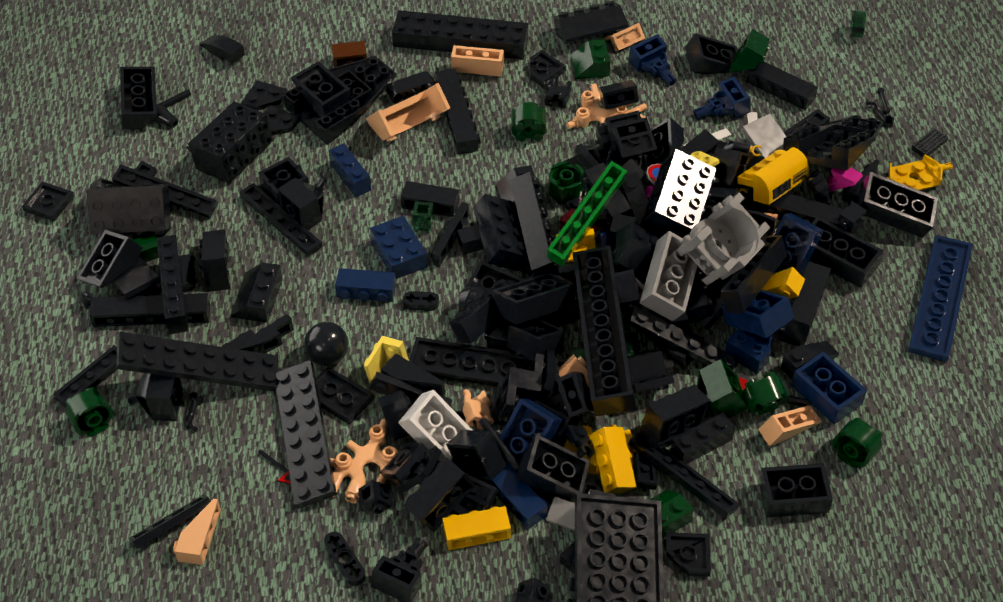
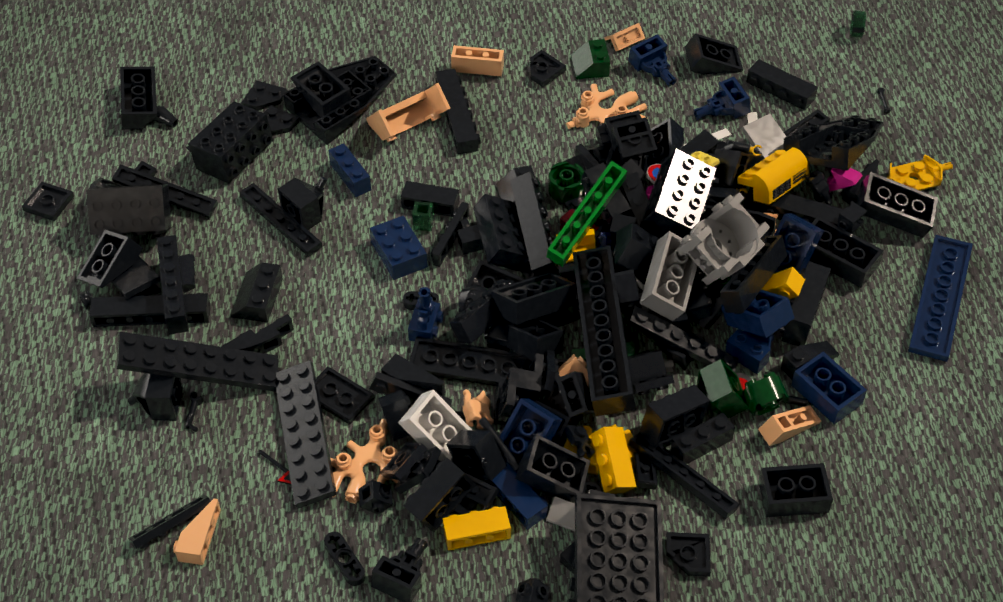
black plate [53,345,117,408] -> none
dark green brick [65,387,114,437] -> none
dark green brick [133,233,159,262] -> none
black piece [157,89,191,108] -> none
black wedge [198,229,230,292] -> none
black slope [200,35,245,64] -> none
black brick [258,157,309,205] -> none
black piece [304,322,349,366] -> none
reddish brown brick [331,41,367,67] -> none
dark blue brick [335,268,396,302] -> none
light yellow bracket [364,336,409,383] -> none
black beam [385,71,437,104] -> none
black brick [392,10,528,60] -> none
dark green brick [511,102,546,141] -> none
black animal [544,75,572,108] -> none
black slope [553,1,629,42] -> none
black brick [599,80,639,110] -> none
dark green slope [650,490,694,540] -> none
dark green slope [729,29,770,72] -> none
dark green brick [832,418,882,468] -> none
black piece [865,100,894,127] -> none
black tile [911,128,948,157] -> none
none -> dark blue brick [408,287,444,341]

